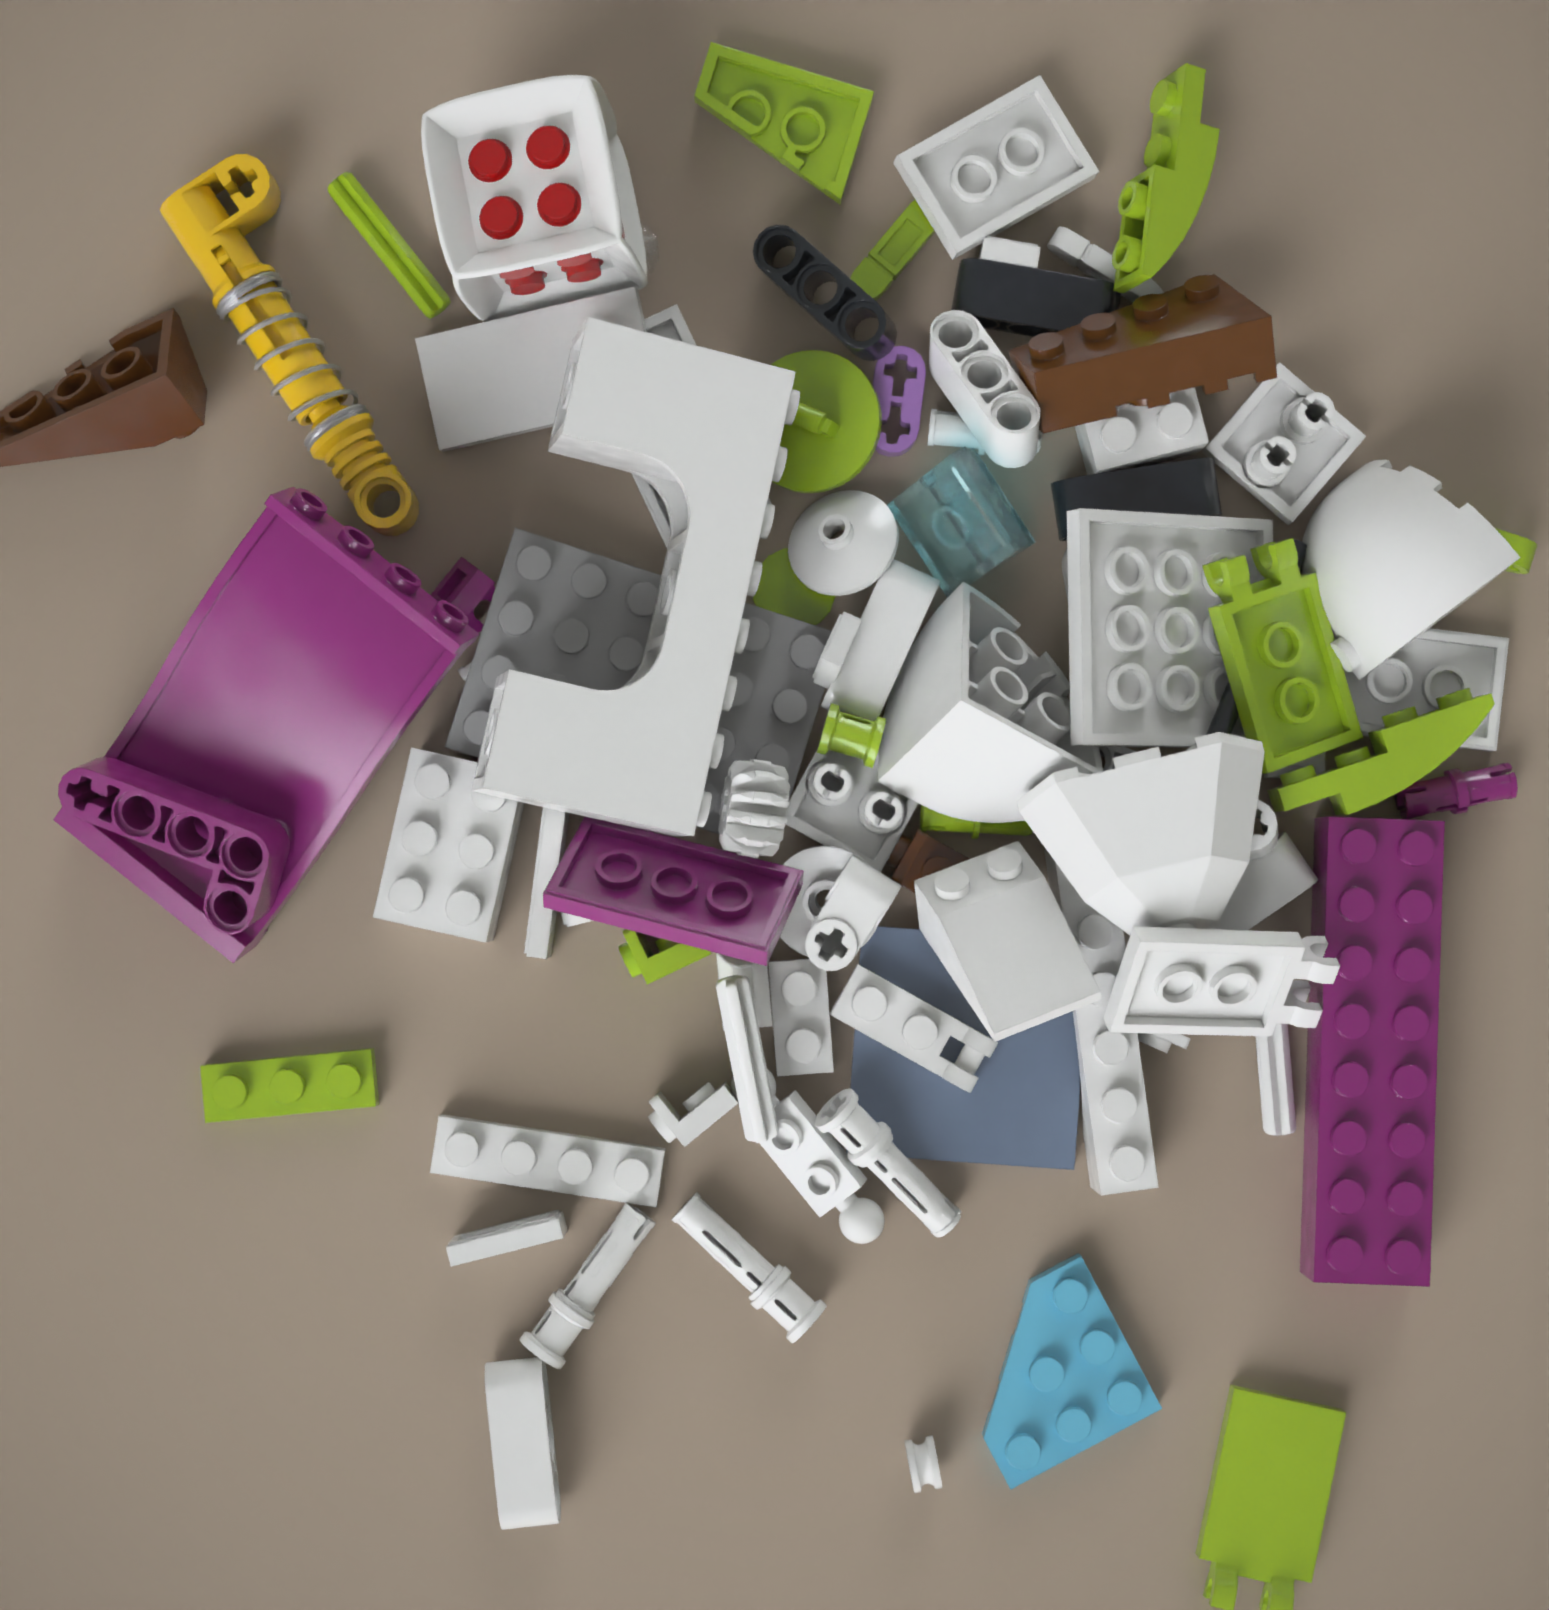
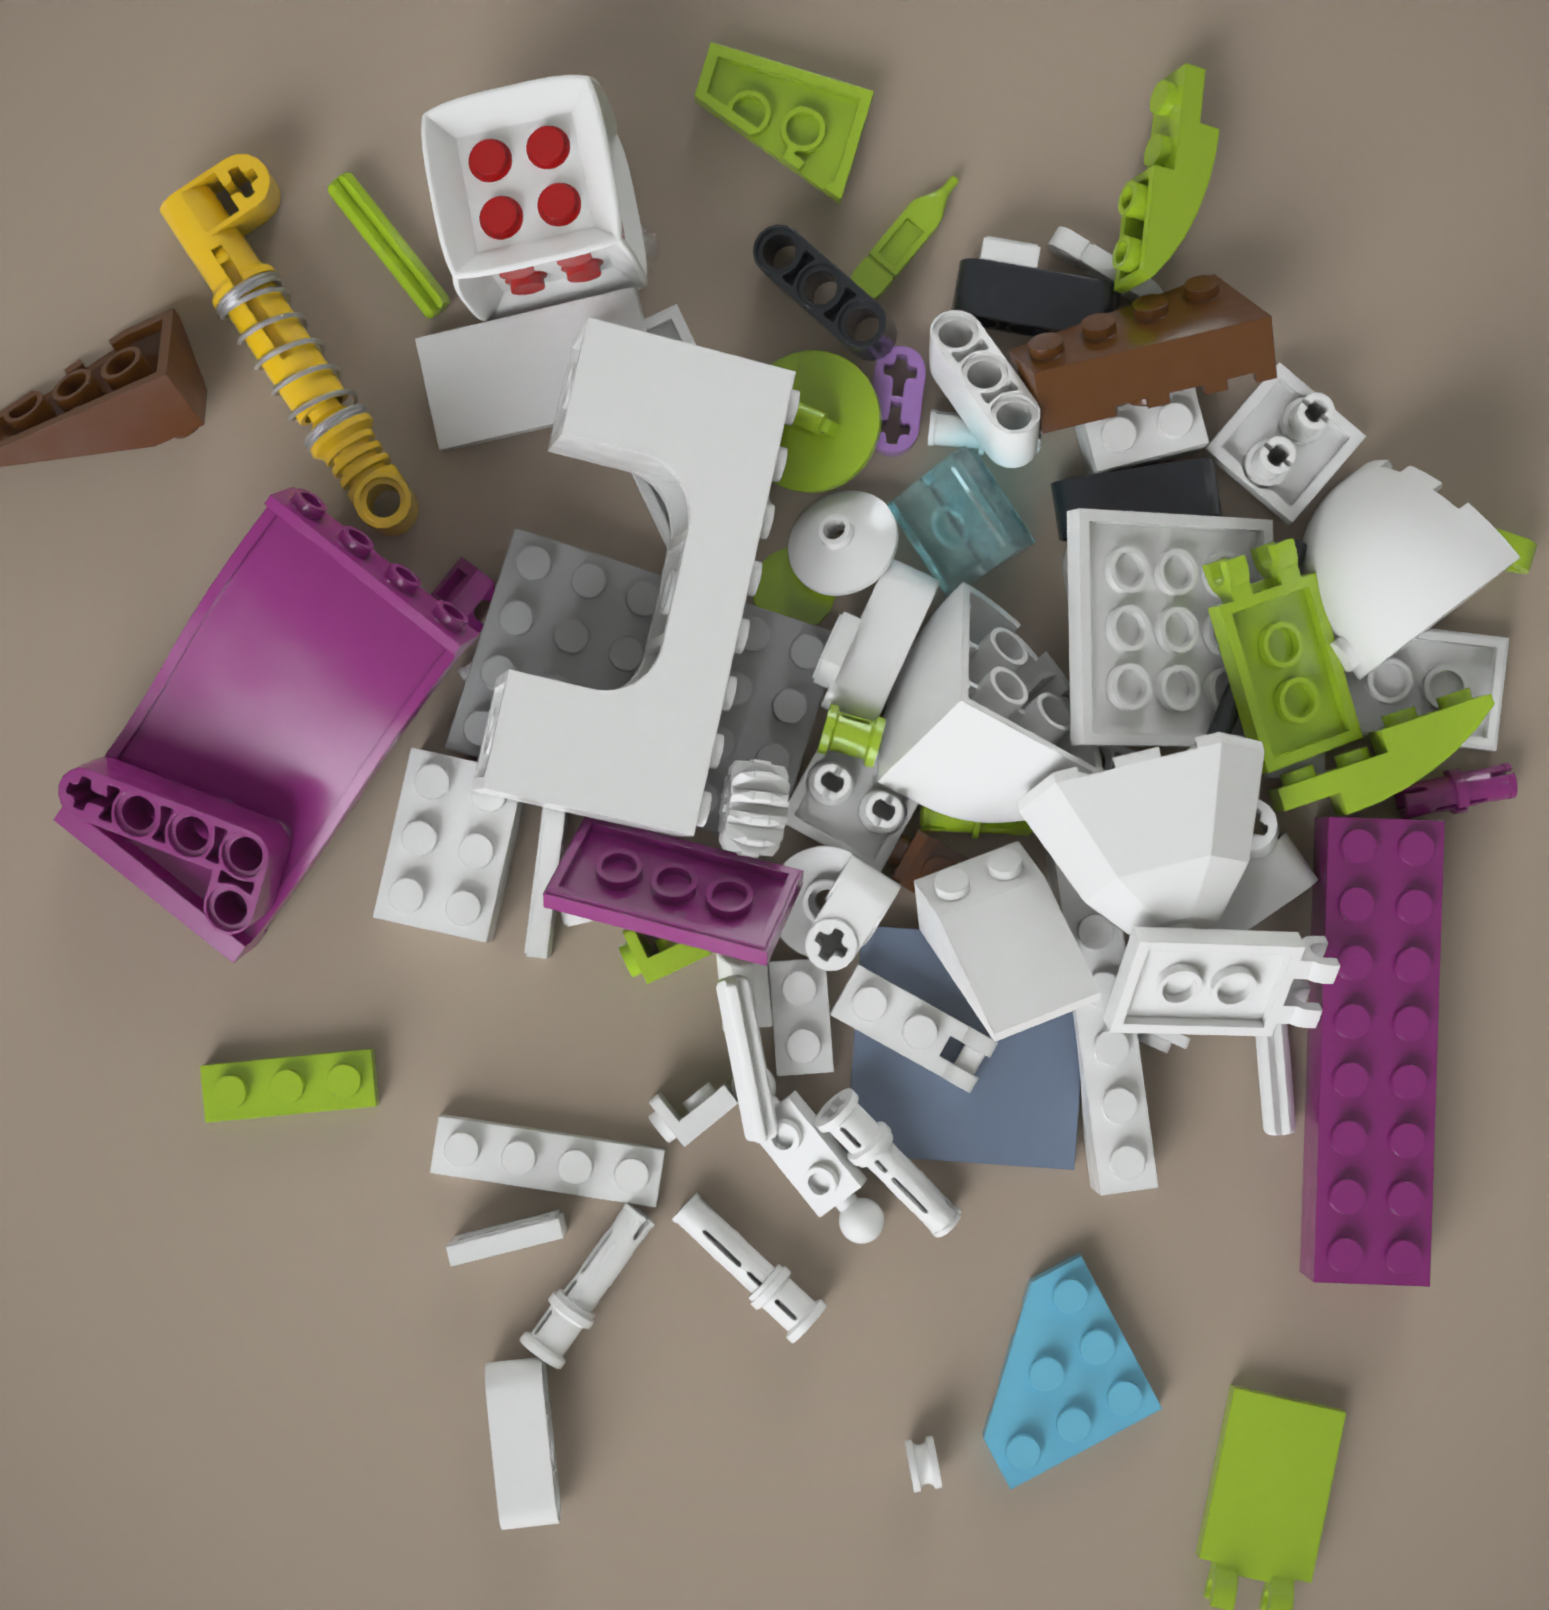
white plate [893,75,1099,260] -> none

